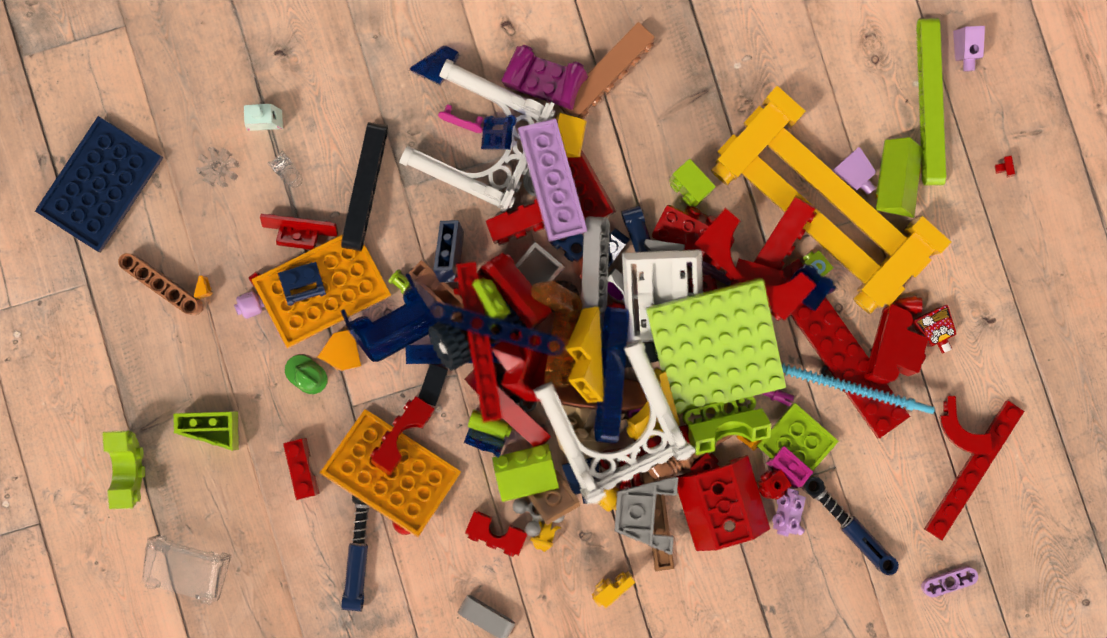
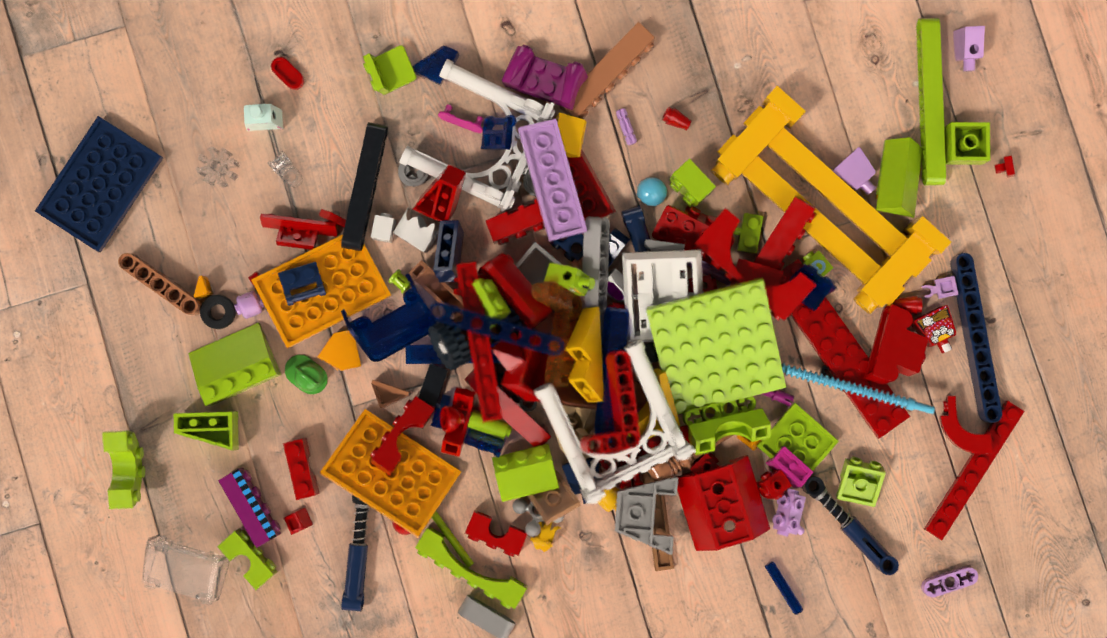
yellow plate [592,571,636,609] -> none
none -> lime slope [188,322,282,406]
none -> black tyre [200,295,236,329]
none -> lime arch [217,529,278,590]
none -> magenta brick [218,467,281,548]
none -> red tile [271,57,304,90]
none -> red slope [284,508,313,535]
none -> red tile [319,209,346,227]
none -> lime bracket [363,45,417,95]
none -> white brick [371,213,396,243]
none -> nougat slope [371,380,411,408]
none -> white piece [393,208,439,254]
none -> light grey gear [398,164,428,187]
none -> red wedge [413,164,466,222]
none -> lime arch [415,526,527,609]
none -> clear blue hinge [430,394,451,429]
none -> lime bar [432,511,474,568]
none -> red brick [440,406,465,433]
none -> red arch [441,387,475,457]
none -> lime torso [544,263,595,296]
none -> red beam [580,351,640,455]
none -> lavender axle [616,108,637,146]
none -> medium azure hair [637,177,667,206]
none -> red cone [662,107,692,130]
none -> lime plate [734,213,763,254]
none -> clear blue axle [765,561,803,615]
none -> lime plate [836,457,886,507]
none -> lavender plate [921,276,959,299]
none -> lime brick [944,122,990,165]
none -> dark blue beam [950,253,1002,423]

